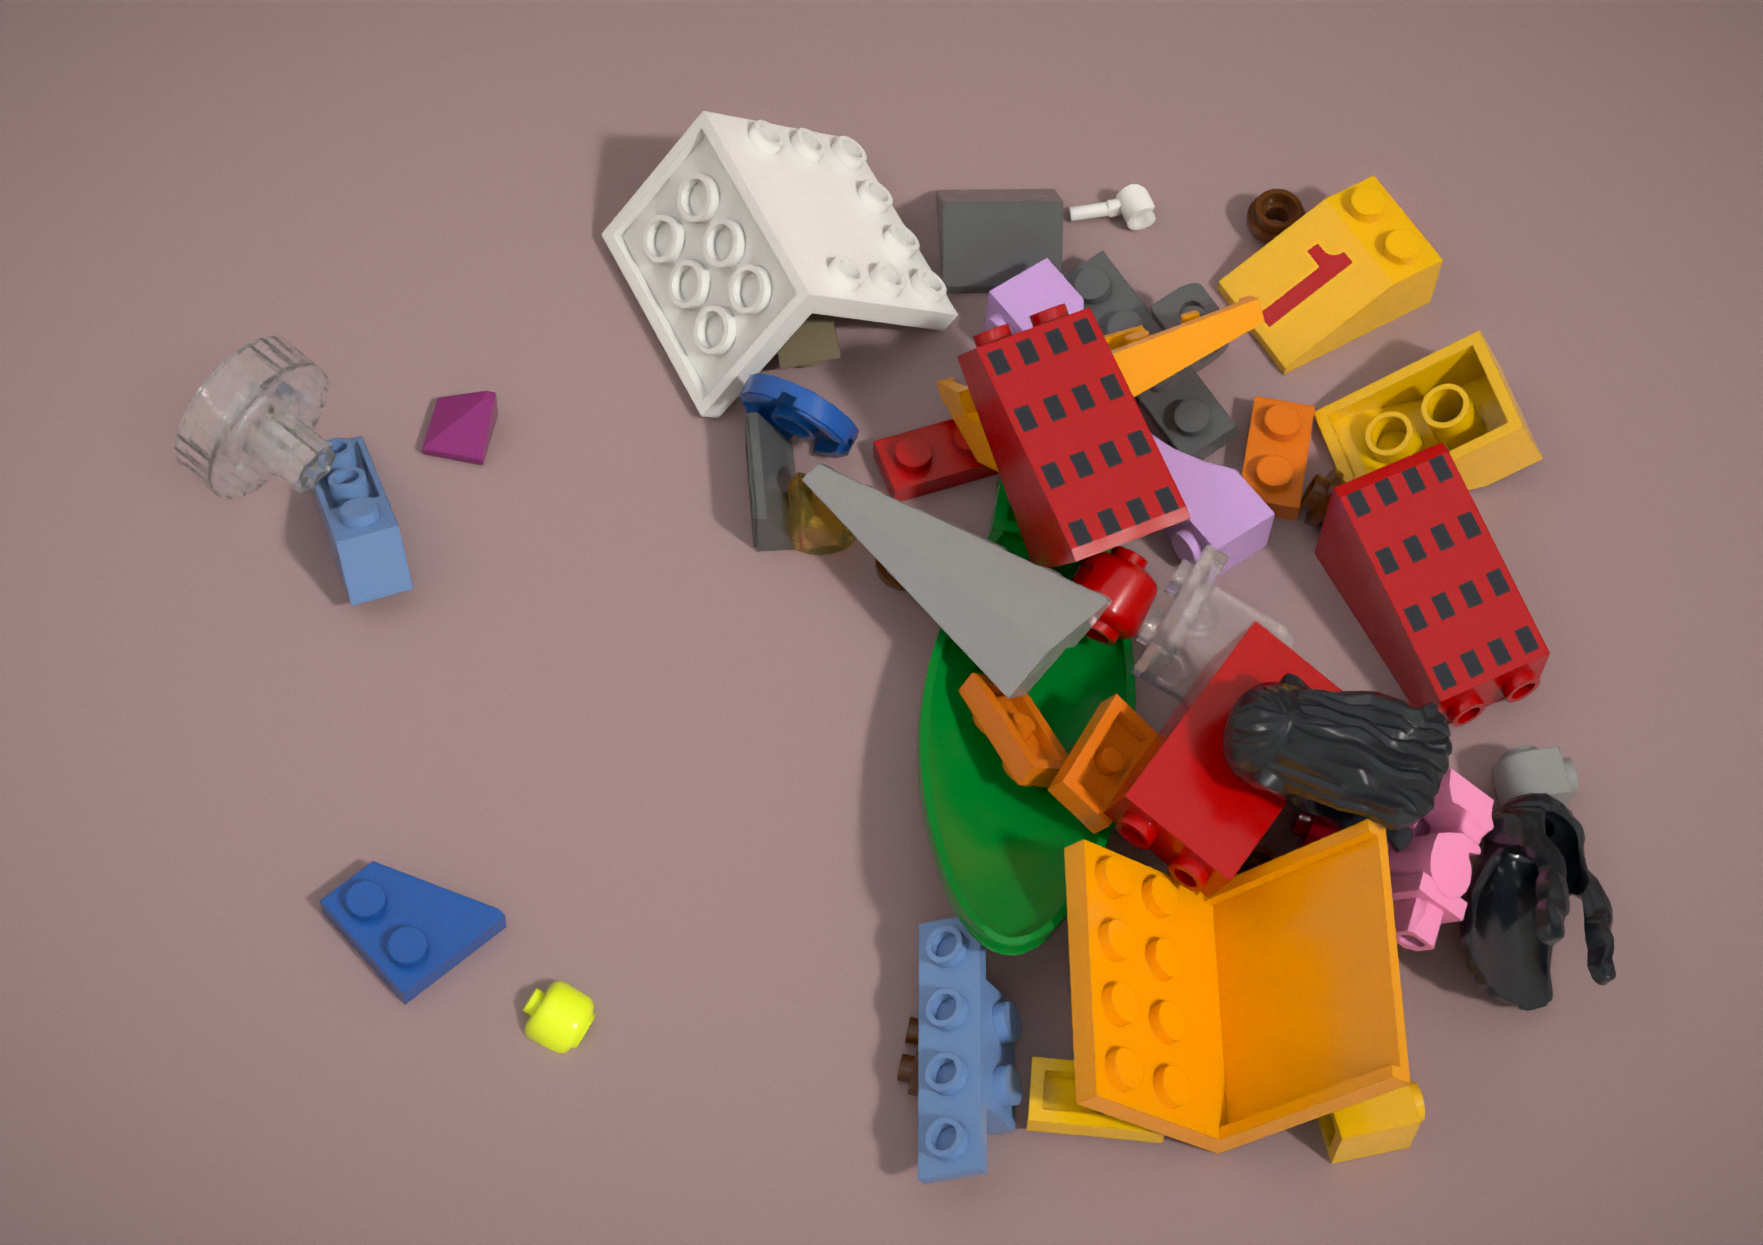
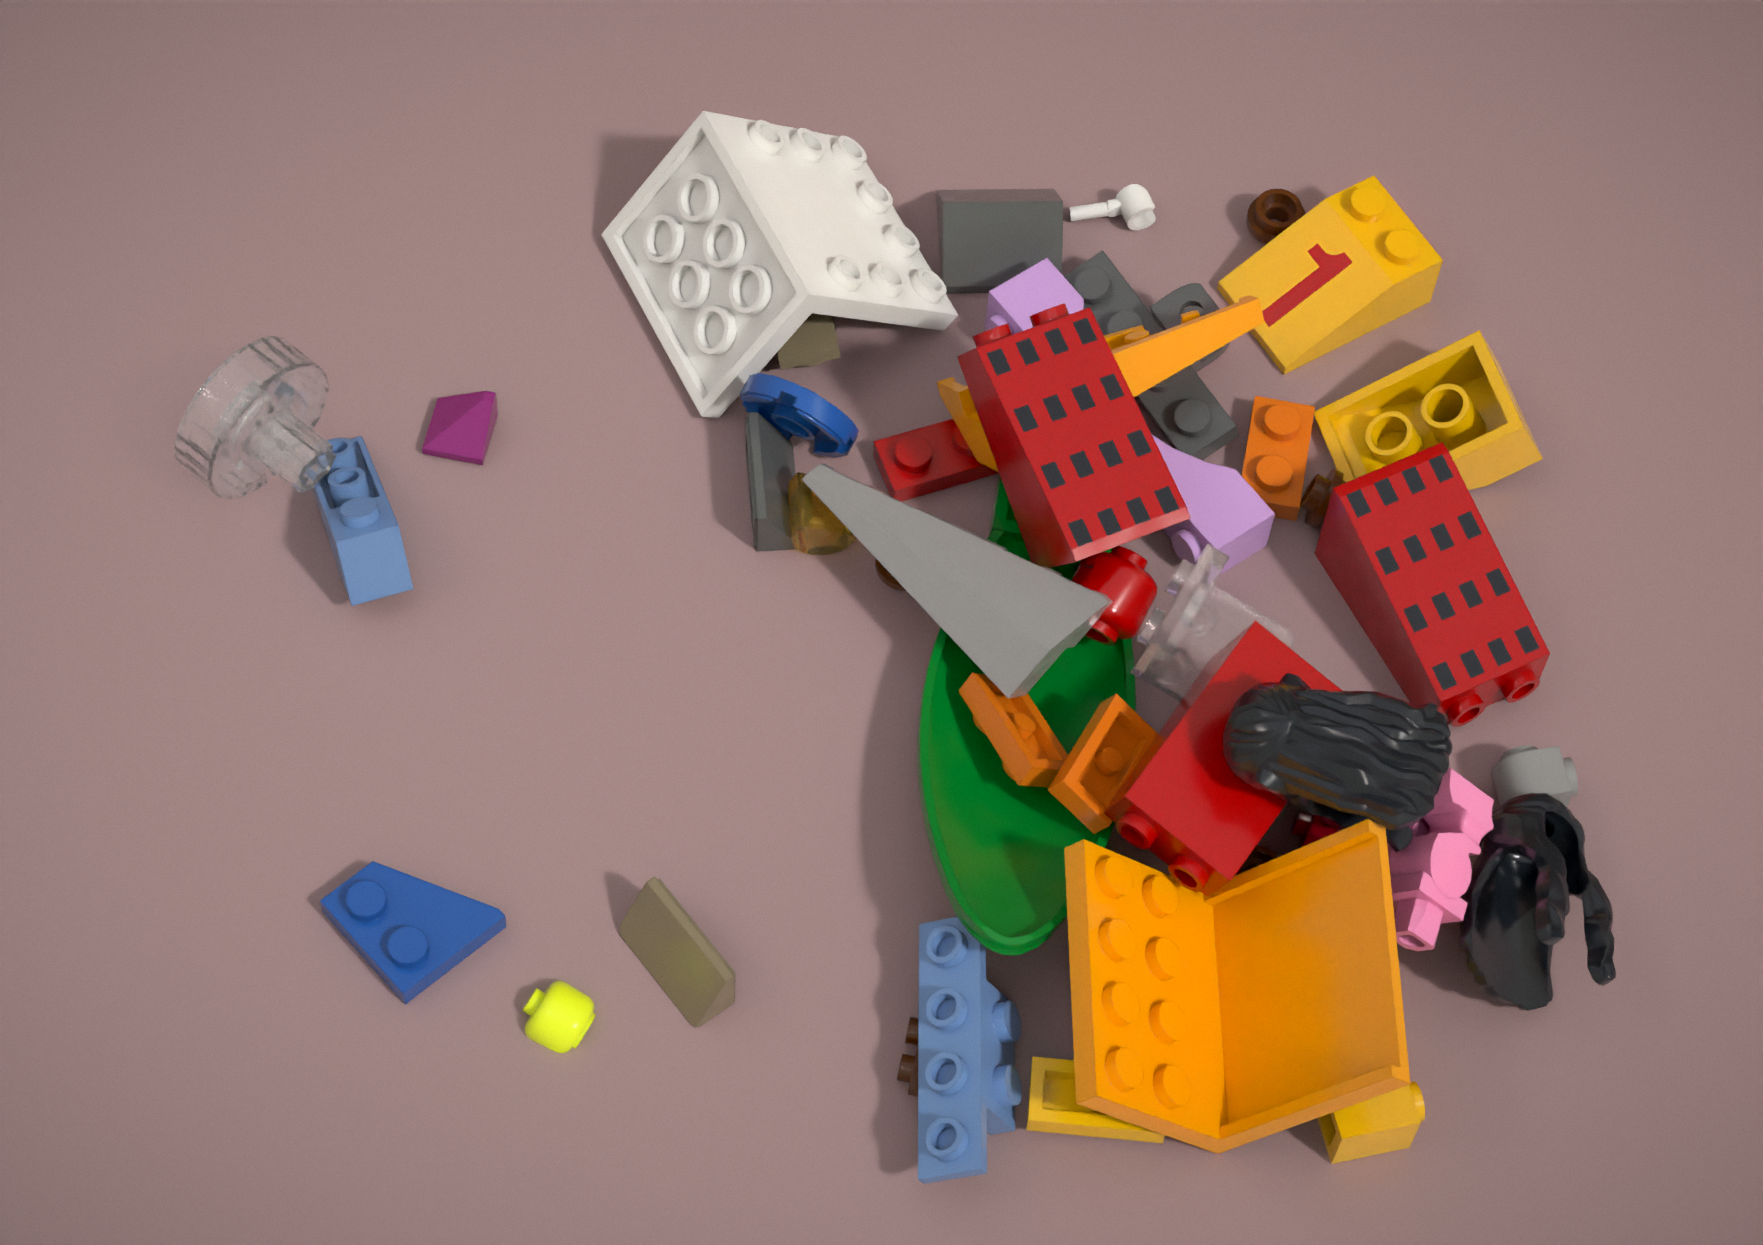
none -> dark tan slope [619,876,735,1028]

